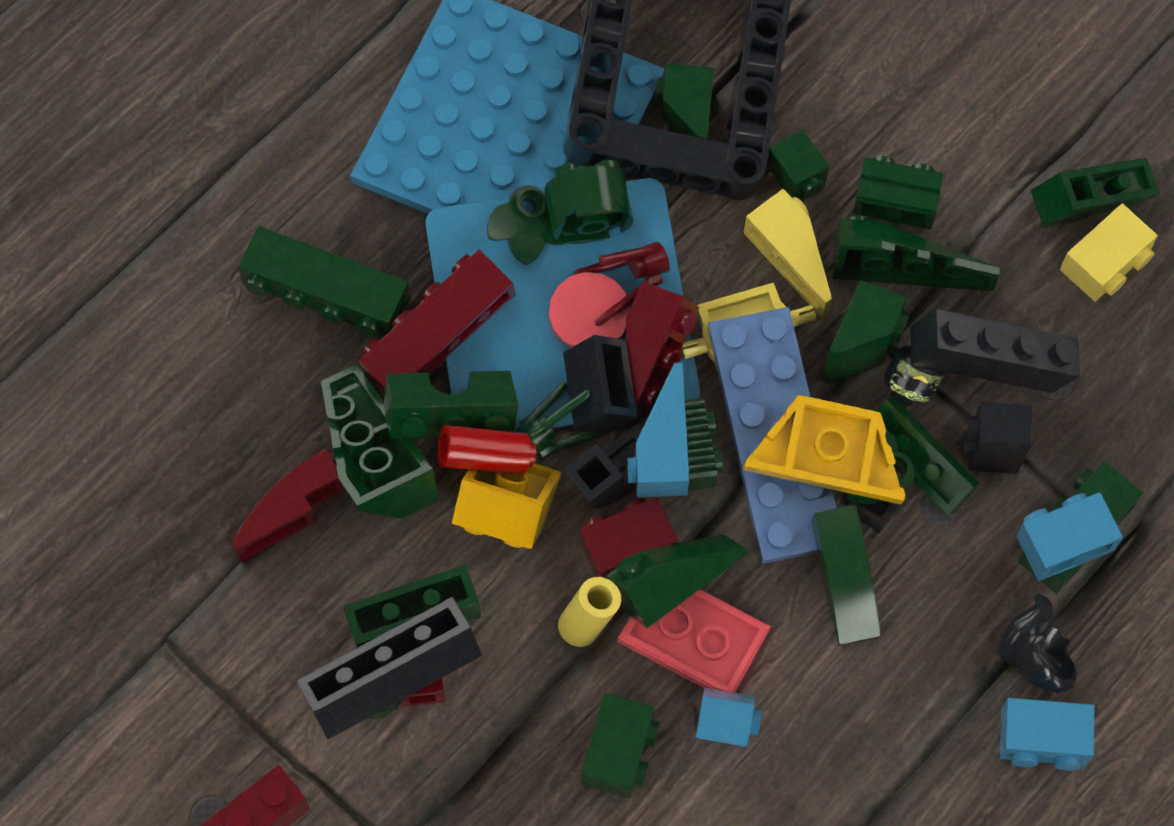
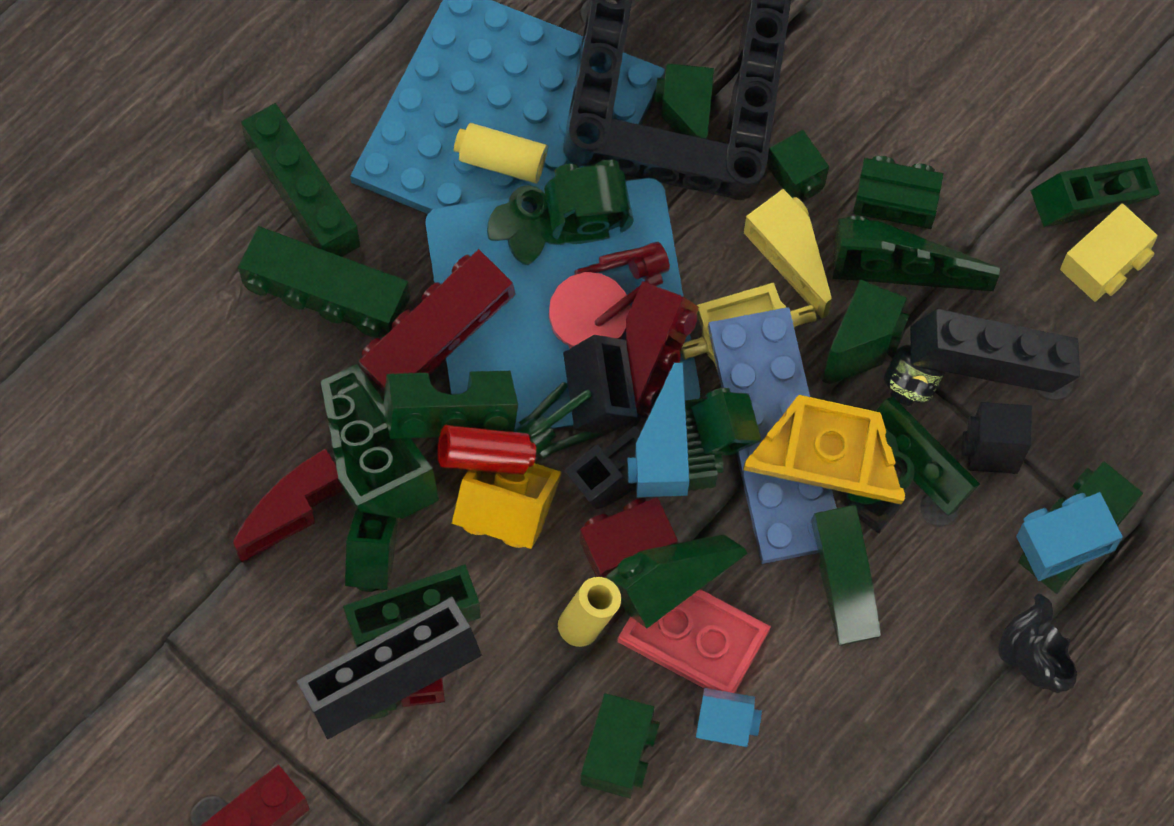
dark azure brick [1000,698,1095,771] -> none
none -> dark green brick [241,103,360,257]
none -> dark green slope [345,508,398,592]
none -> light yellow brick [454,123,548,184]
none -> dark green brick [692,388,762,455]

